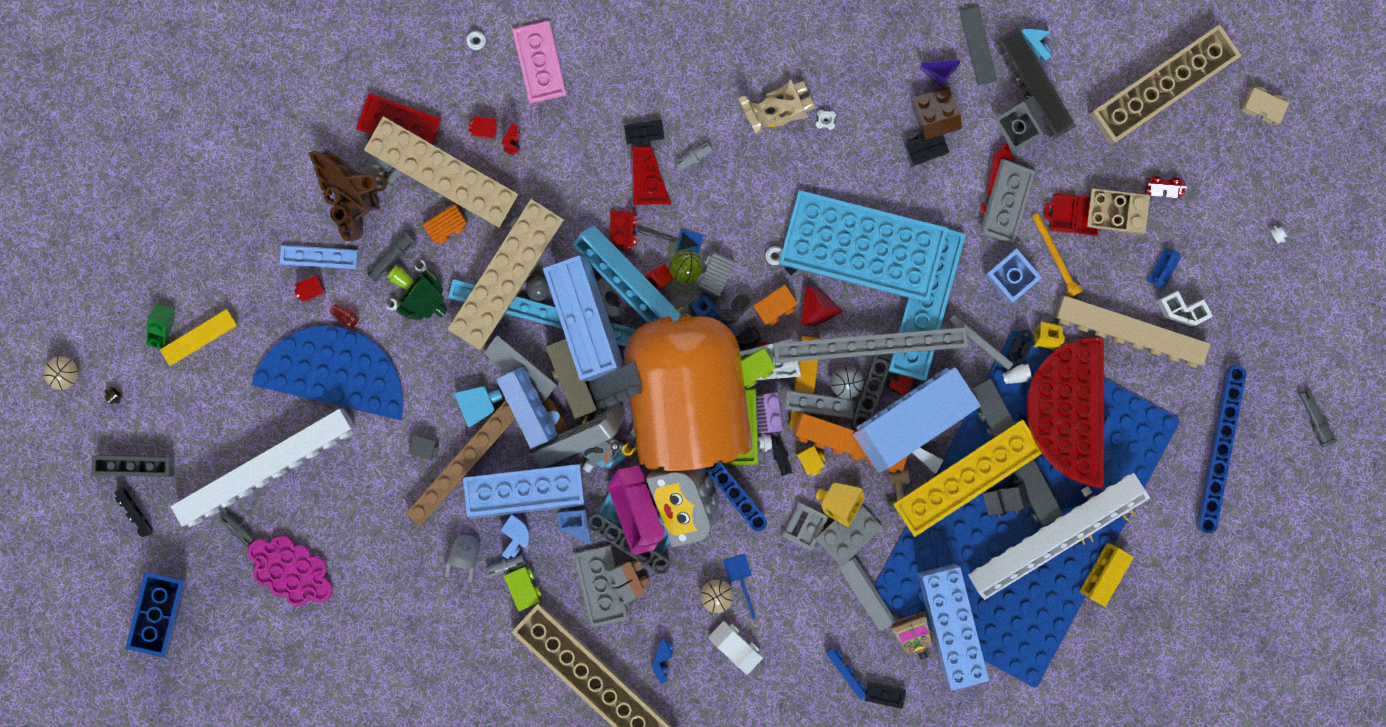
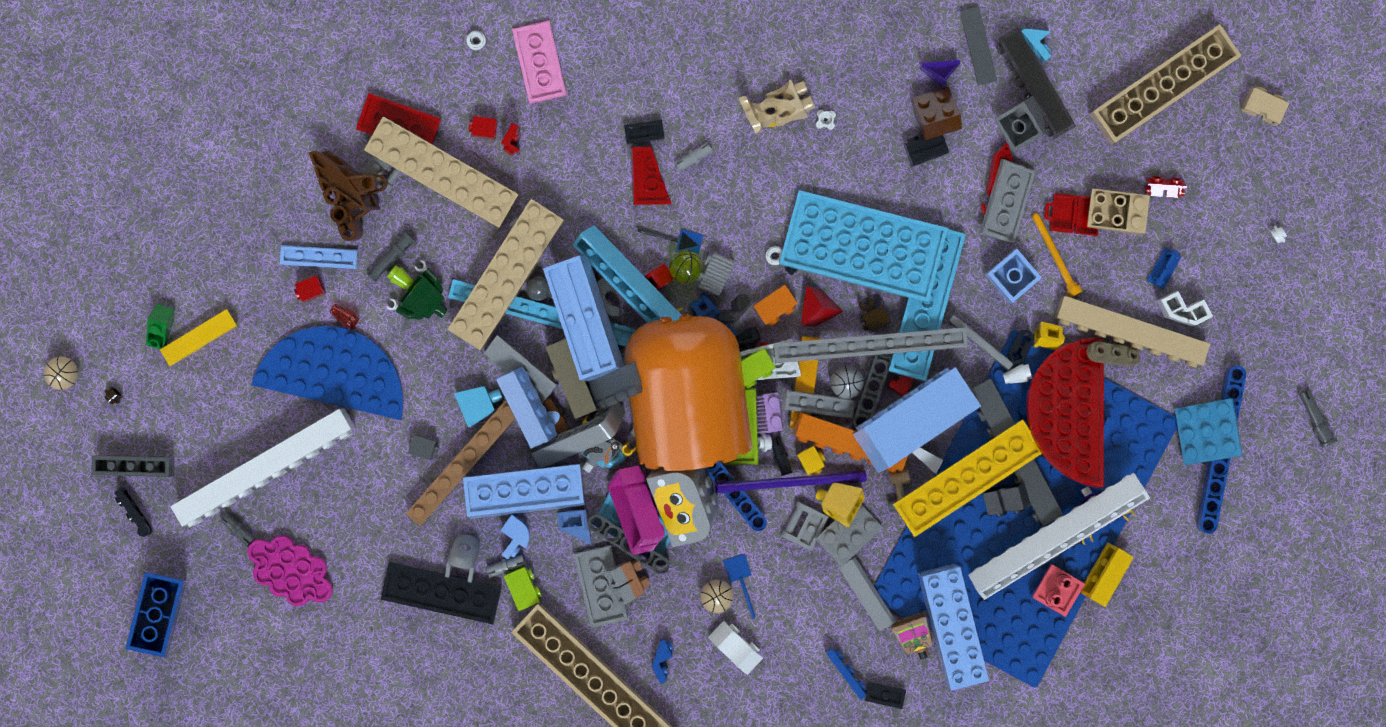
orange brick [422,204,468,245] -> none
red bracket [610,210,637,250] -> none
none -> black plate [380,562,502,625]
none -> dark purple piece [715,470,867,494]
none -> dark brown brick [858,297,892,333]
none -> coral plate [1031,564,1085,617]
none -> dark tan plate [1086,342,1140,367]
none -> dark azure plate [1175,398,1243,466]

